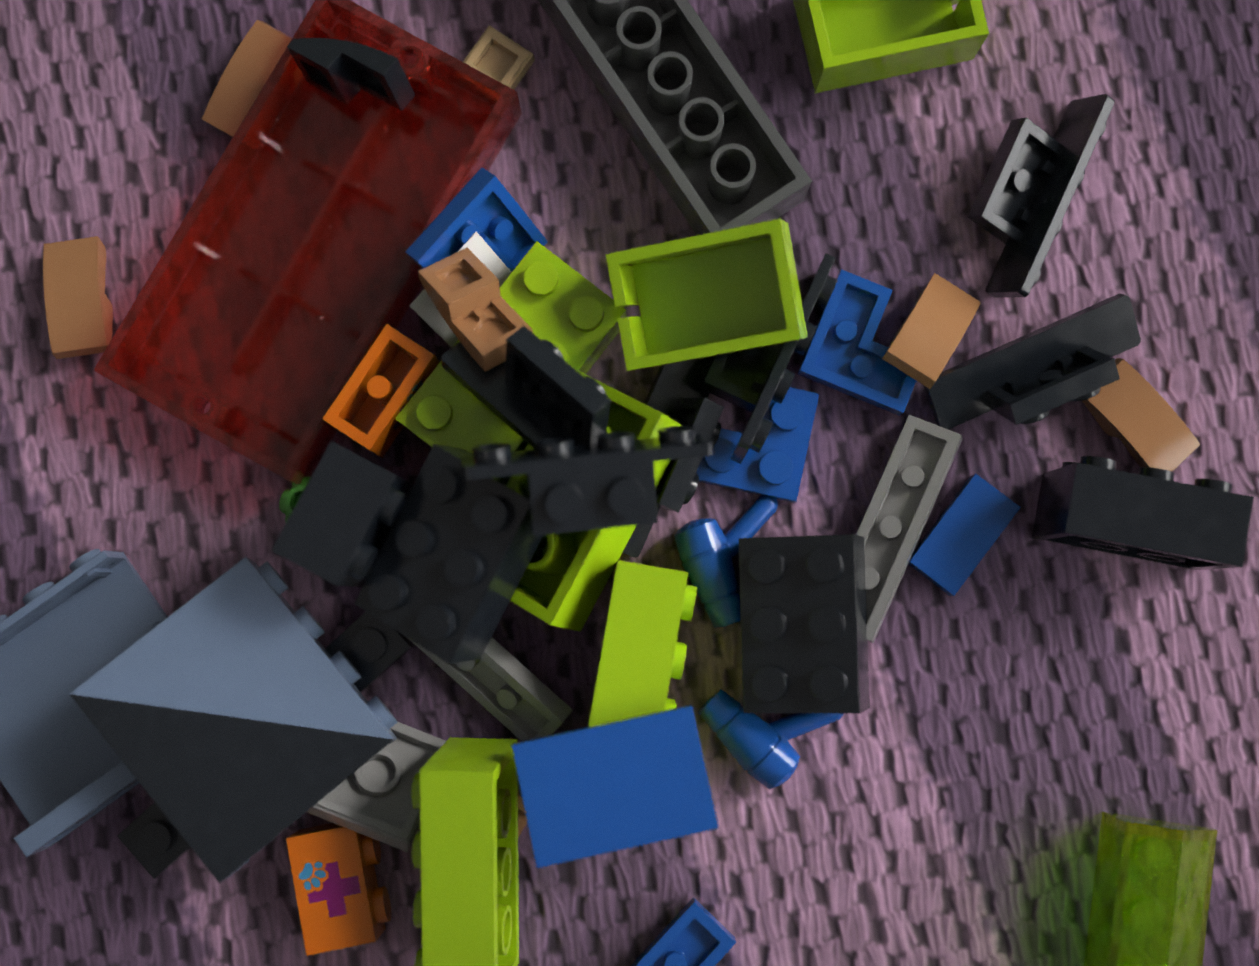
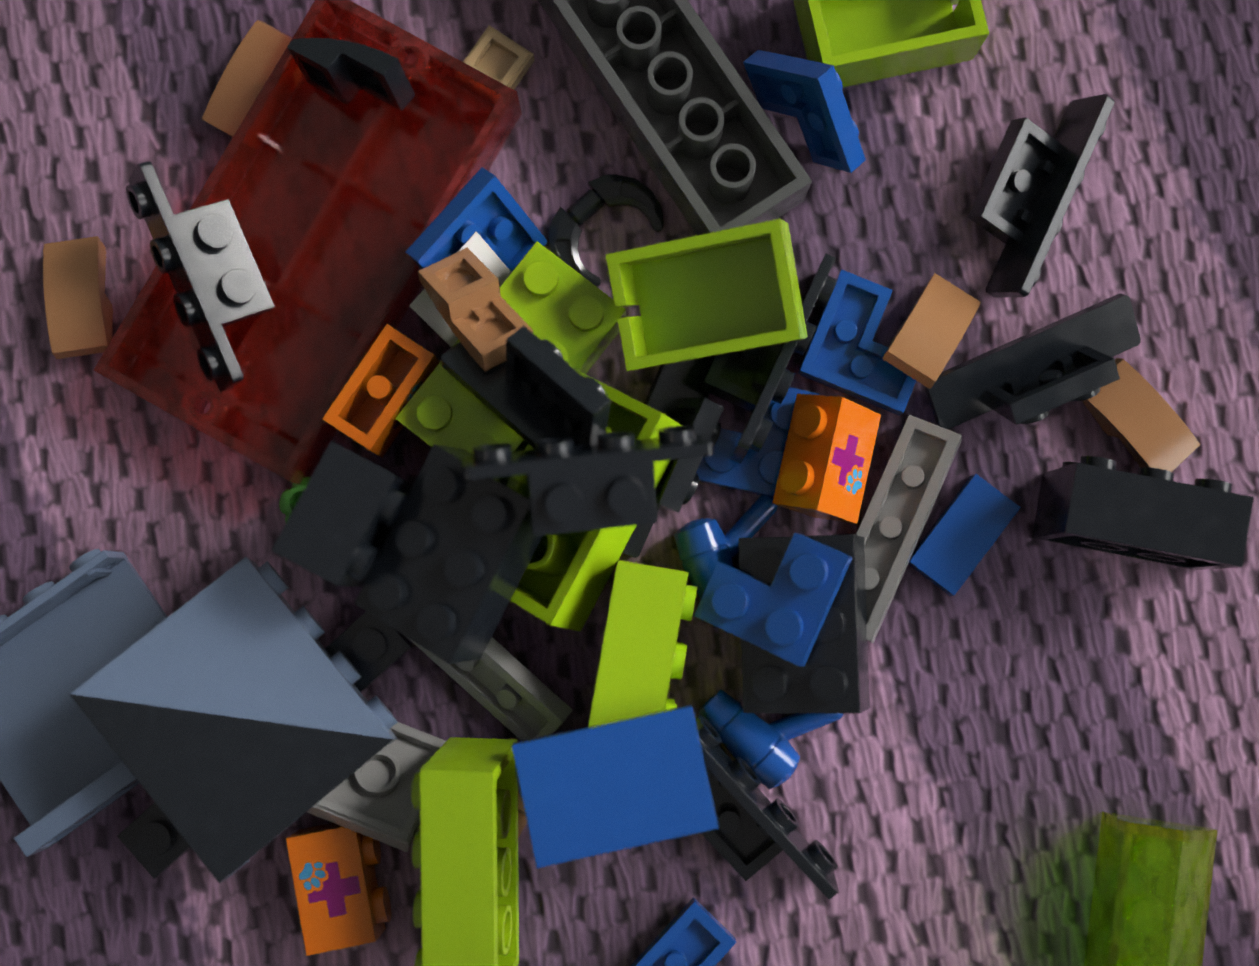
none -> bracket [126,161,275,392]
none -> black piece [549,174,664,287]
none -> blue plate [694,532,853,667]
none -> black bracket [695,715,839,900]
none -> blue plate [743,50,866,173]
none -> orange brick [772,394,881,524]

